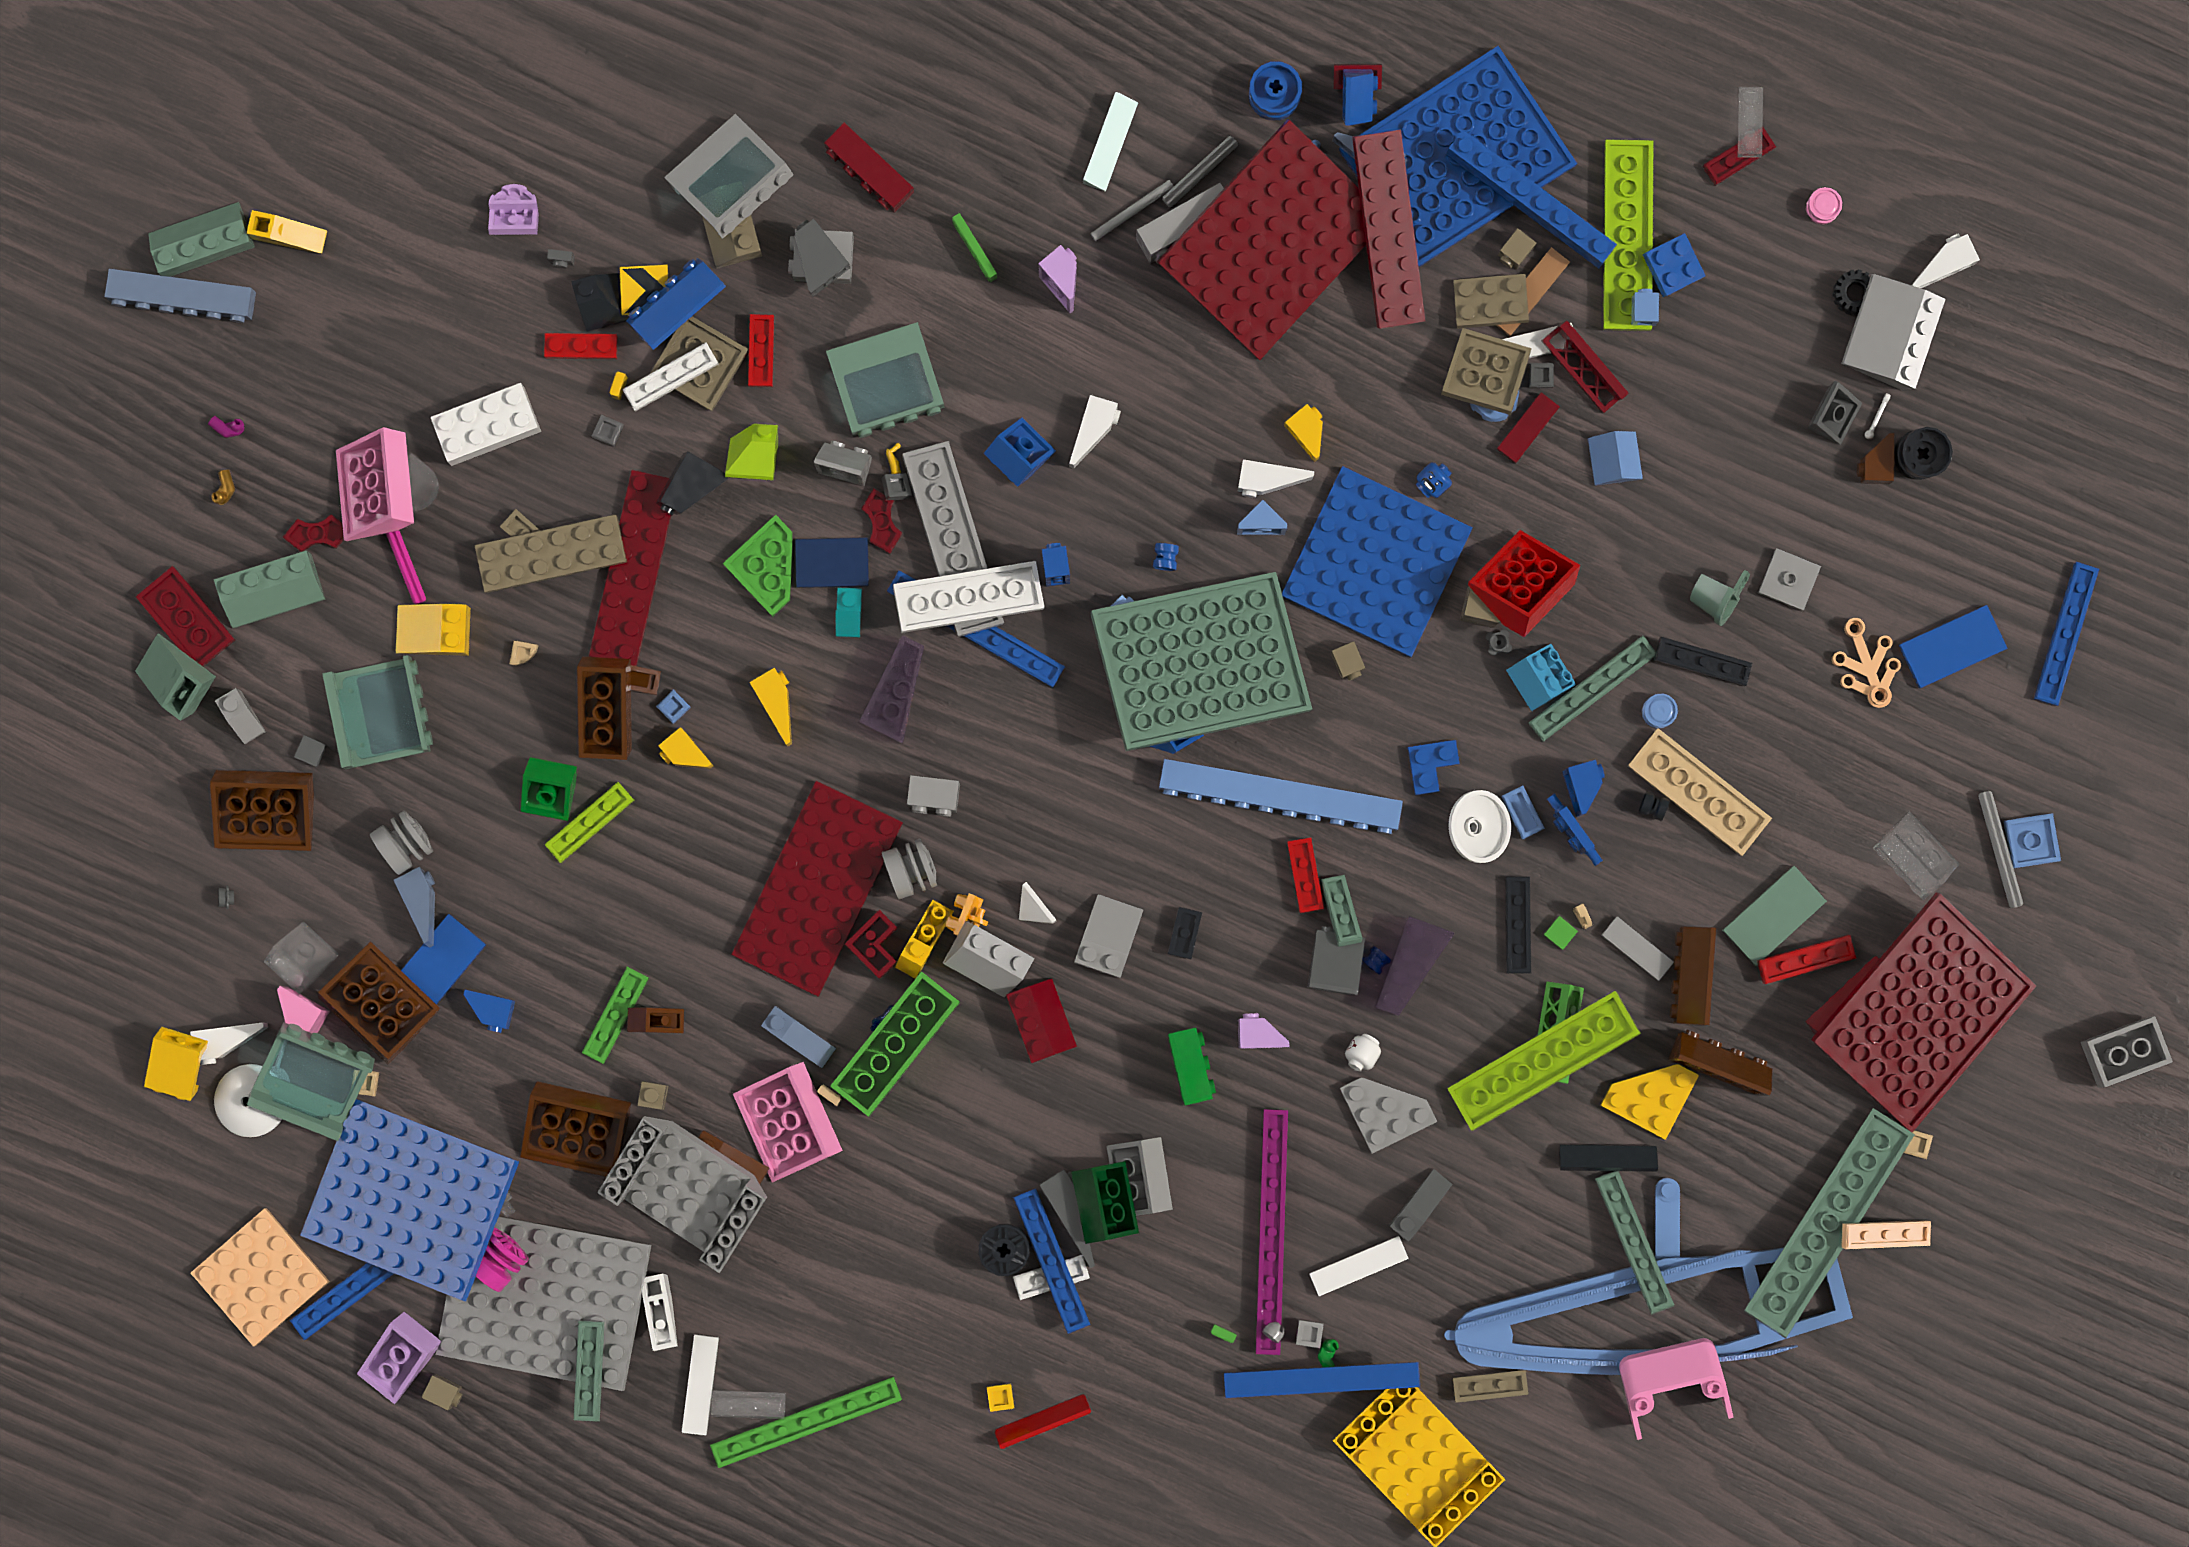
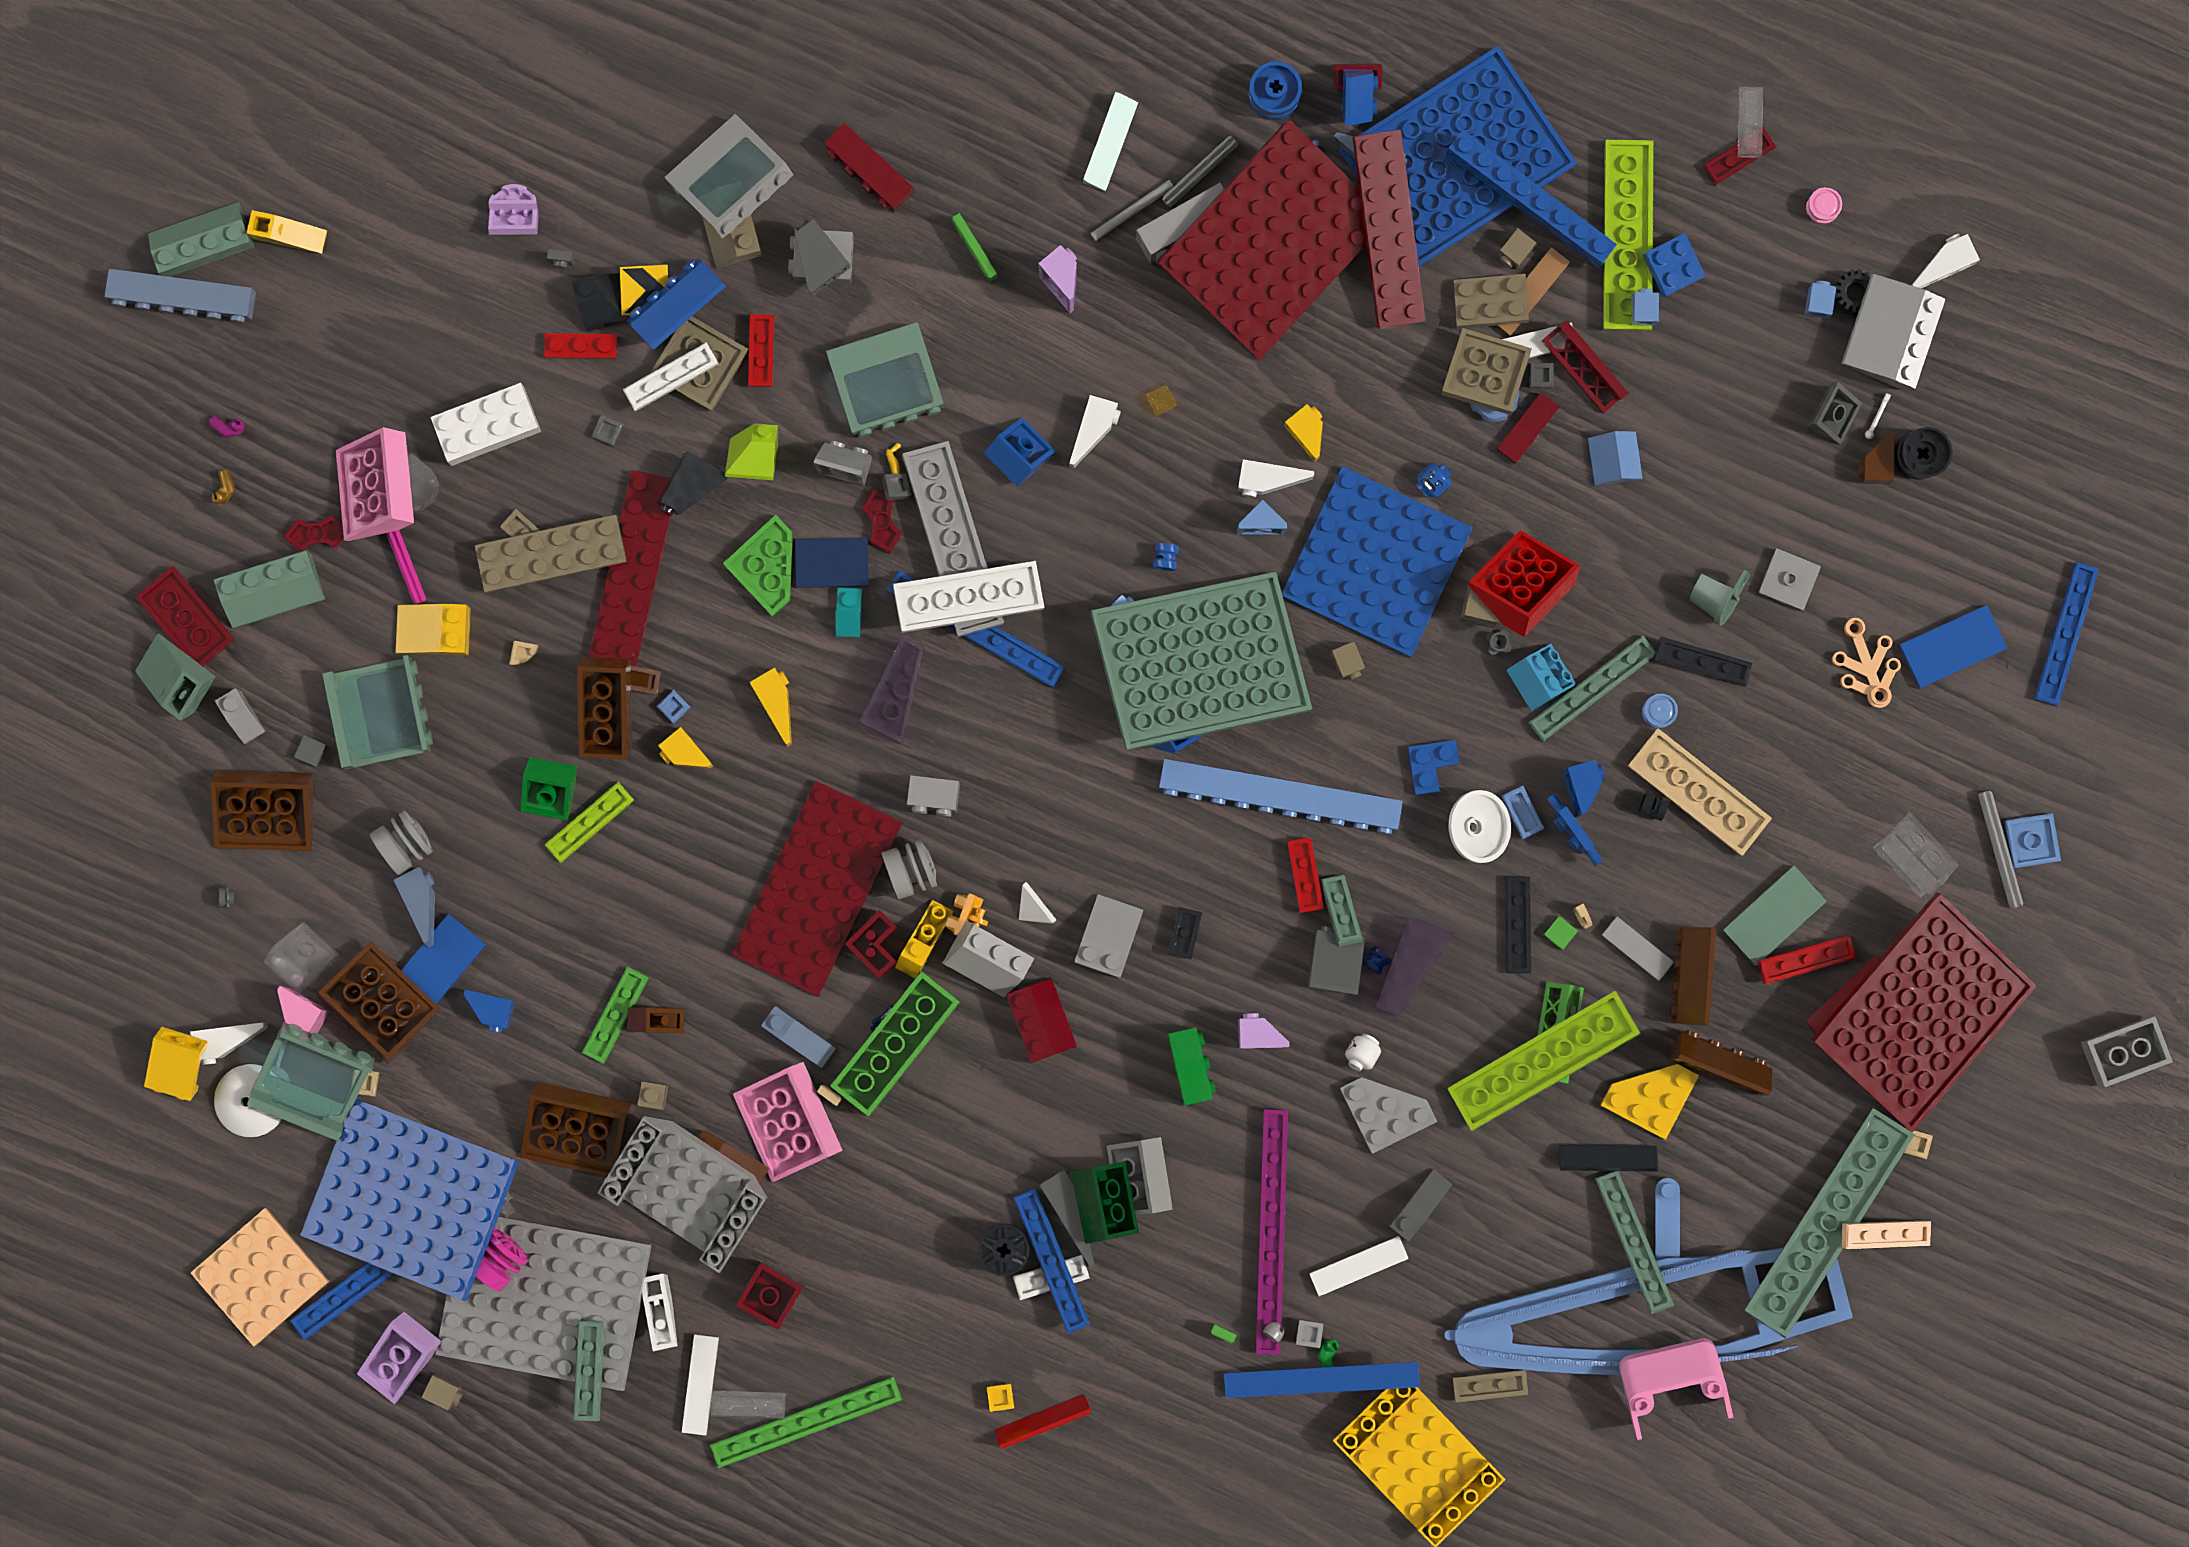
yellow tile [609,371,628,400] -> none
blue brick [1042,543,1070,587] -> none
none -> dark red brick [736,1262,804,1330]
none -> clear yellow tile [1145,384,1178,417]
none -> medium blue brick [1805,281,1836,319]

